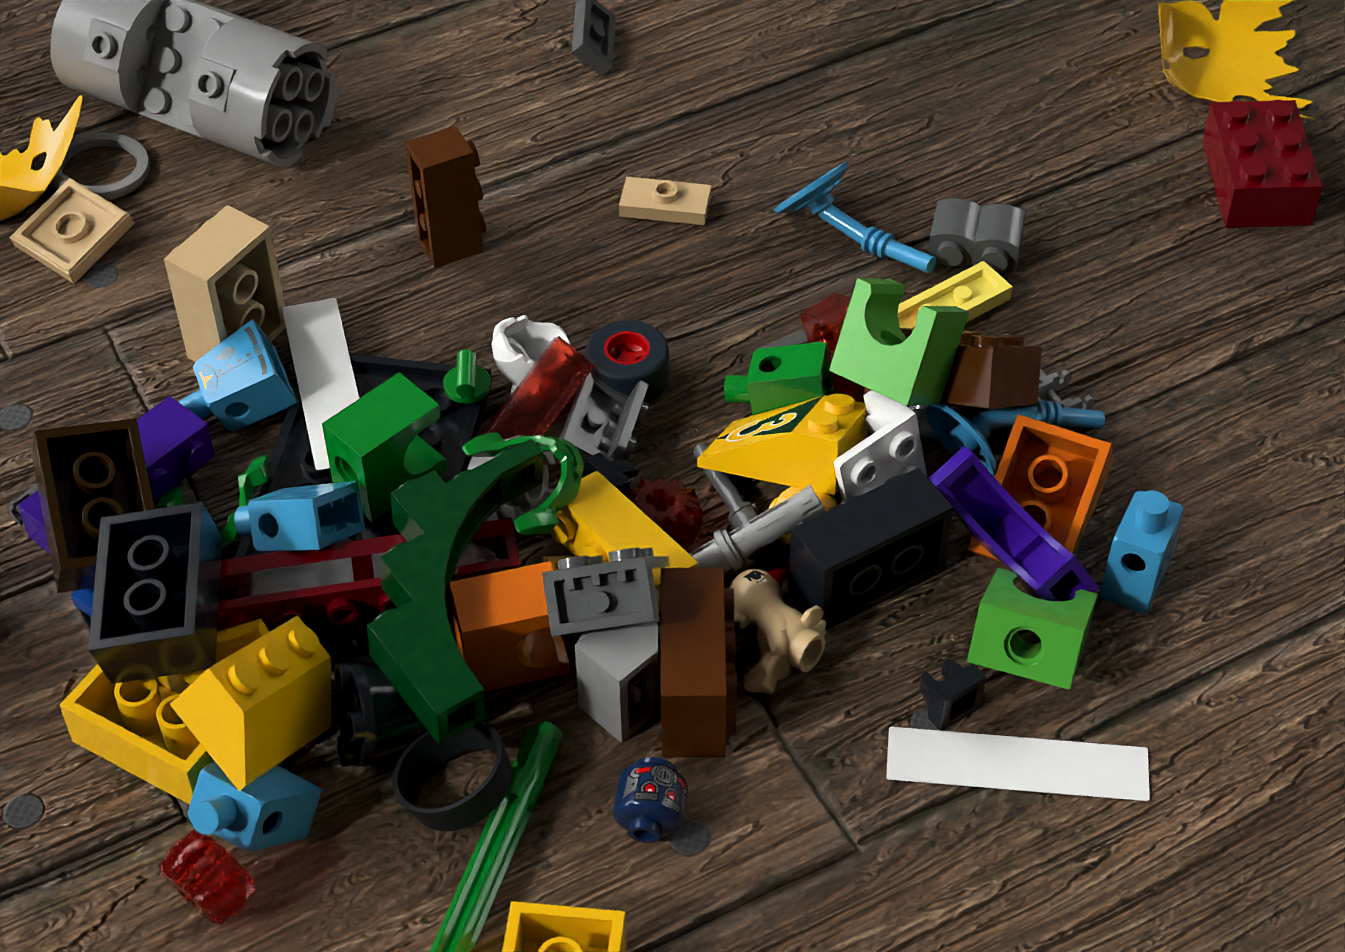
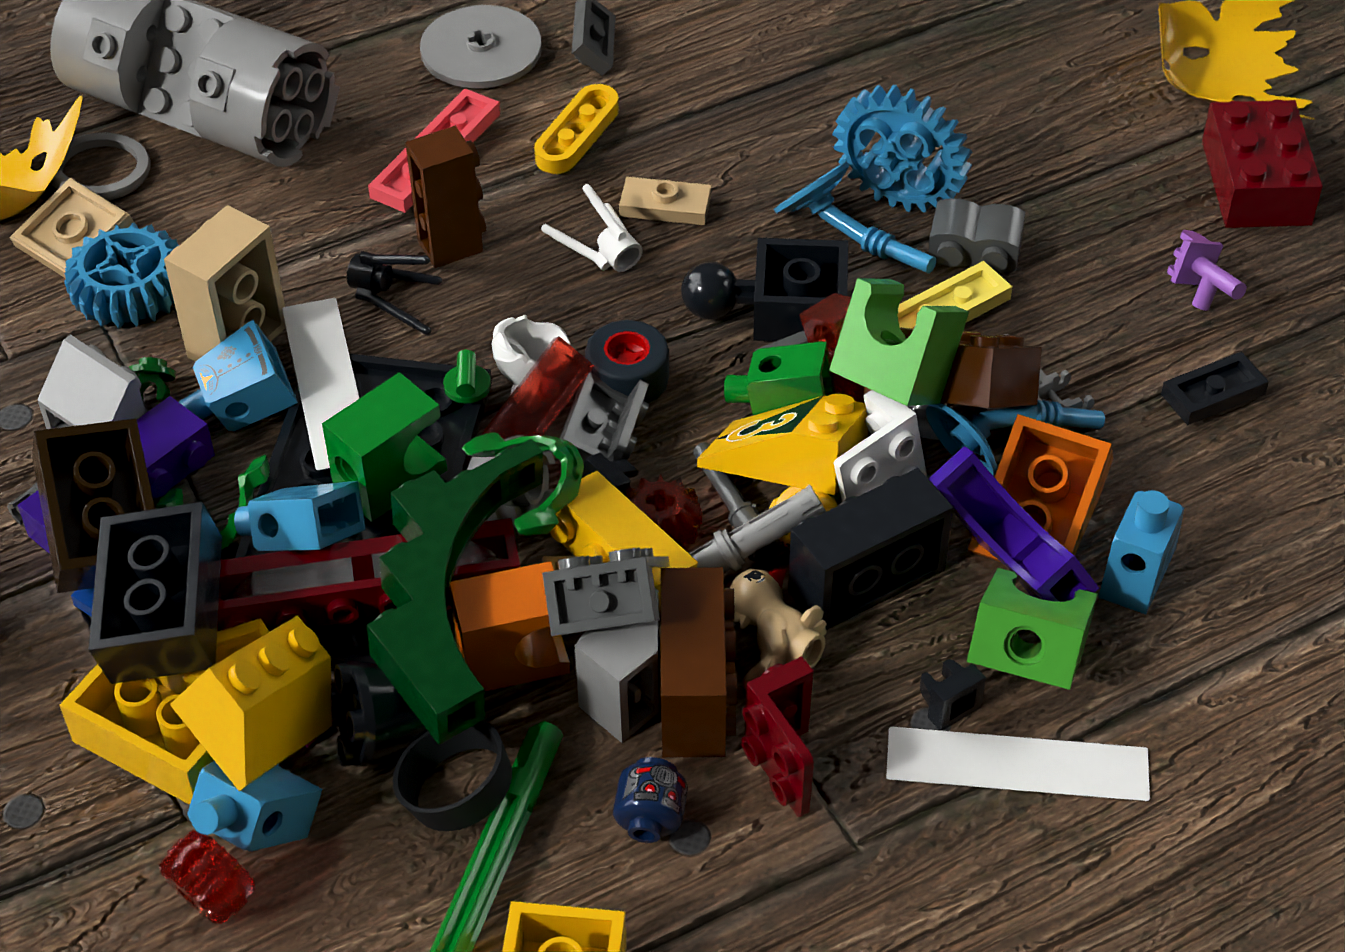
none -> slope [37,334,148,429]
none -> dark azure gear [64,222,179,329]
none -> green plate [129,357,176,403]
none -> black plant [347,251,442,335]
none -> coral plate [368,88,500,213]
none -> light grey piece [420,5,542,88]
none -> yellow plate [534,84,619,174]
none -> white plant [541,184,643,272]
none -> black brick [681,238,848,341]
none -> dark red bracket [741,656,814,817]
none -> dark azure gear [833,85,972,213]
none -> black plate [1161,351,1269,426]
none -> medium lavender arm [1167,230,1247,310]

